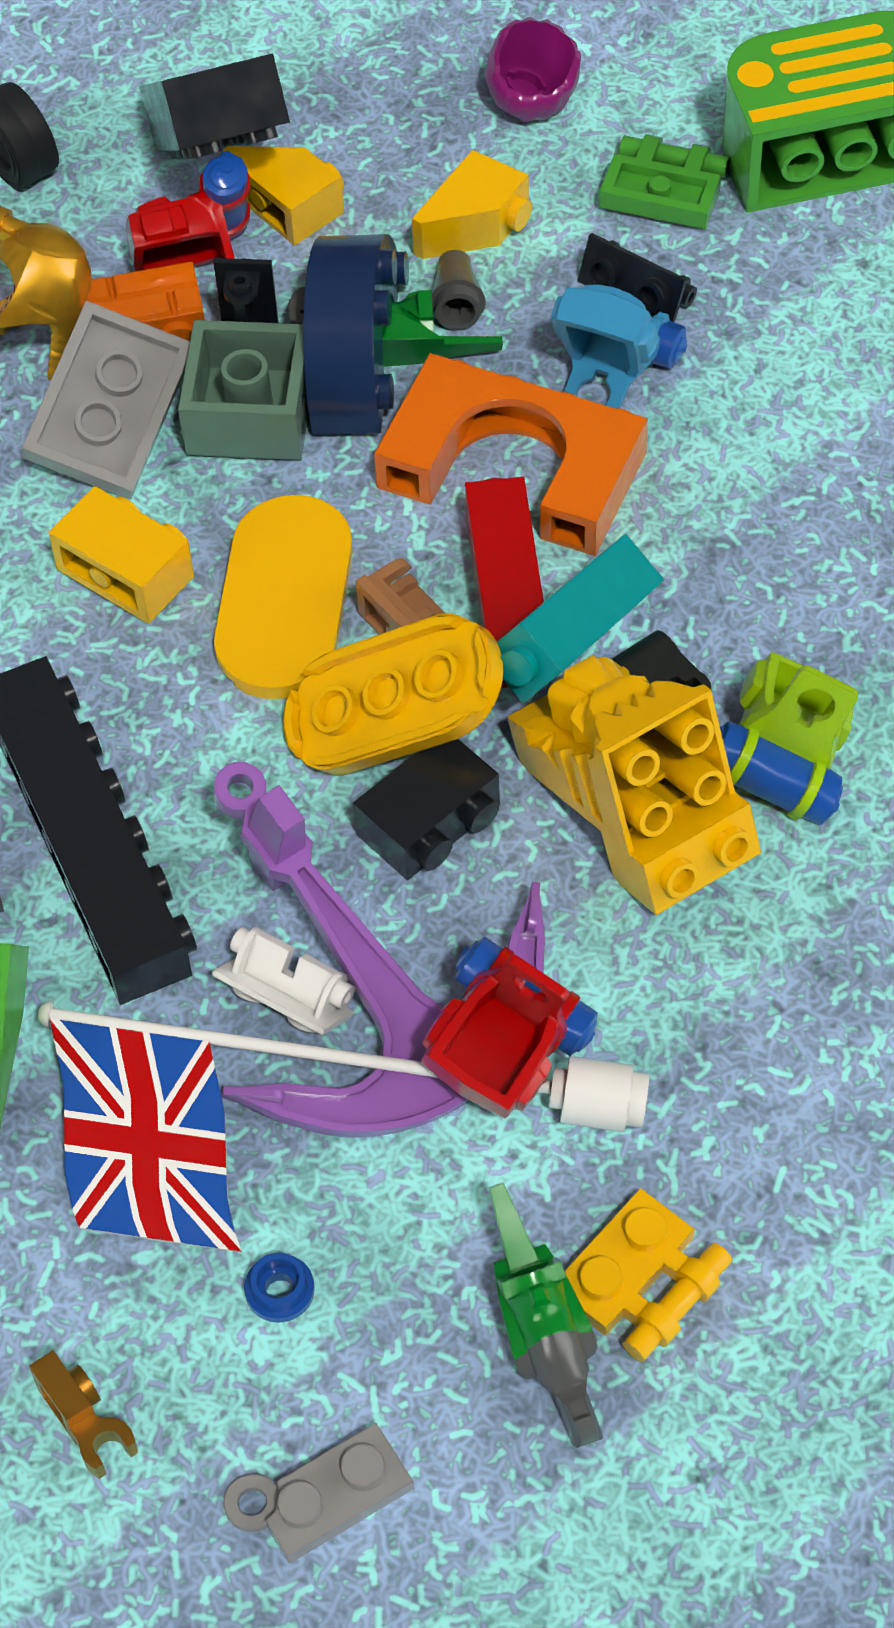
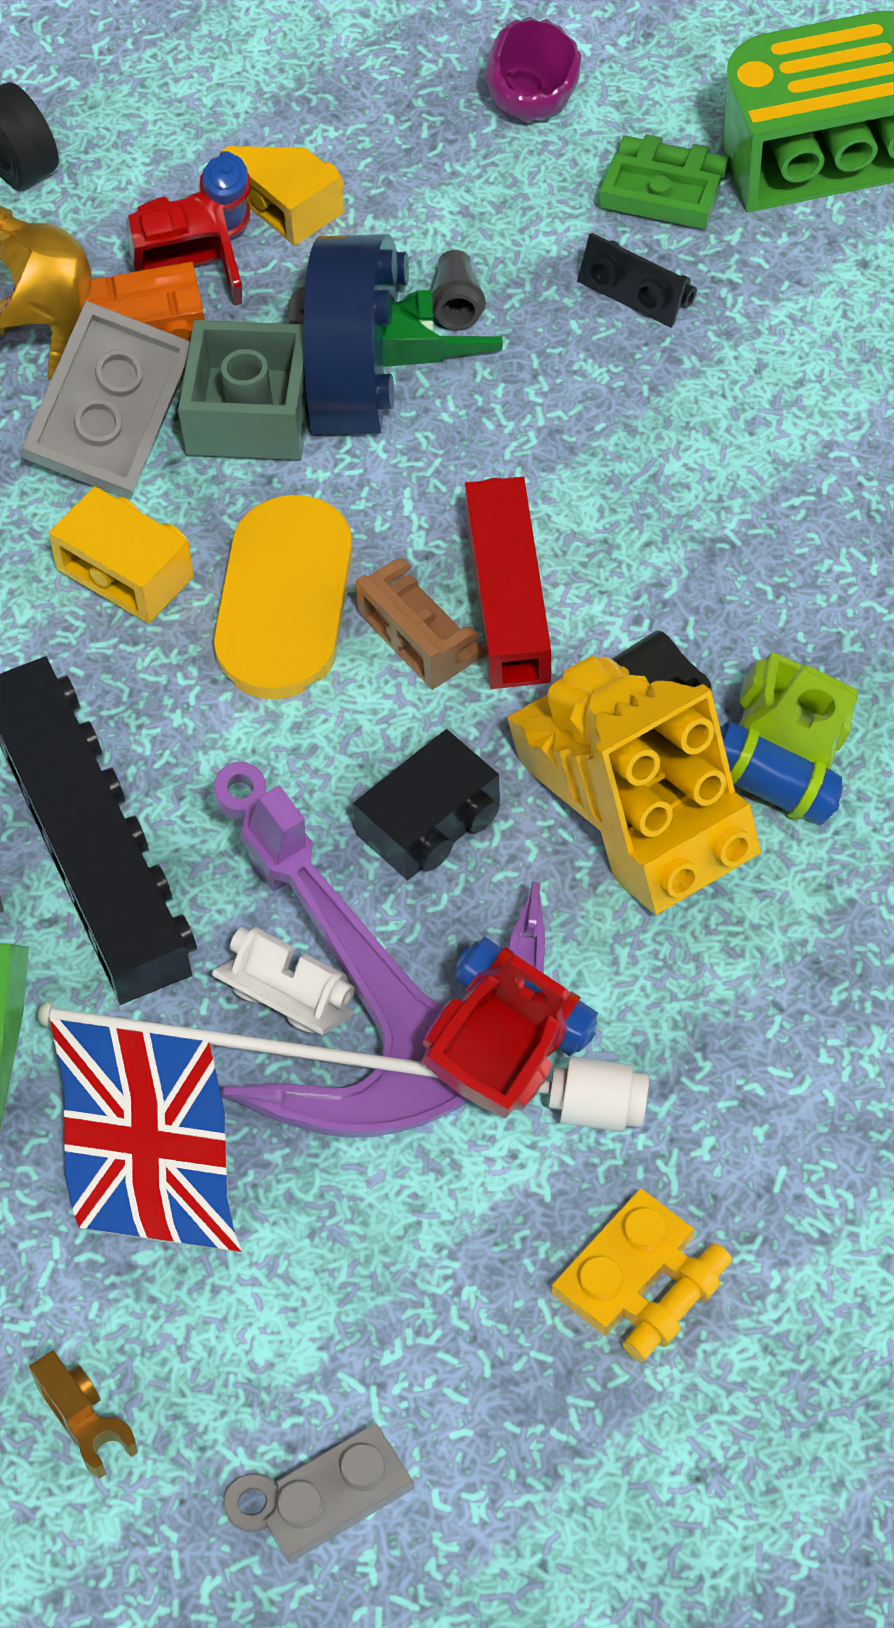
black brick [139,53,290,159] -> none
black hinge [213,258,279,323] -> none
blue plate [244,1253,315,1323] -> none
yellow tile [283,613,503,775] -> none
orange arch [374,353,648,556] -> none
yellow slope [412,150,532,259] -> none
green animal [488,1182,603,1448] -> none
teal brick [497,533,665,703] -> none
dark azure piece [551,285,687,408] -> none

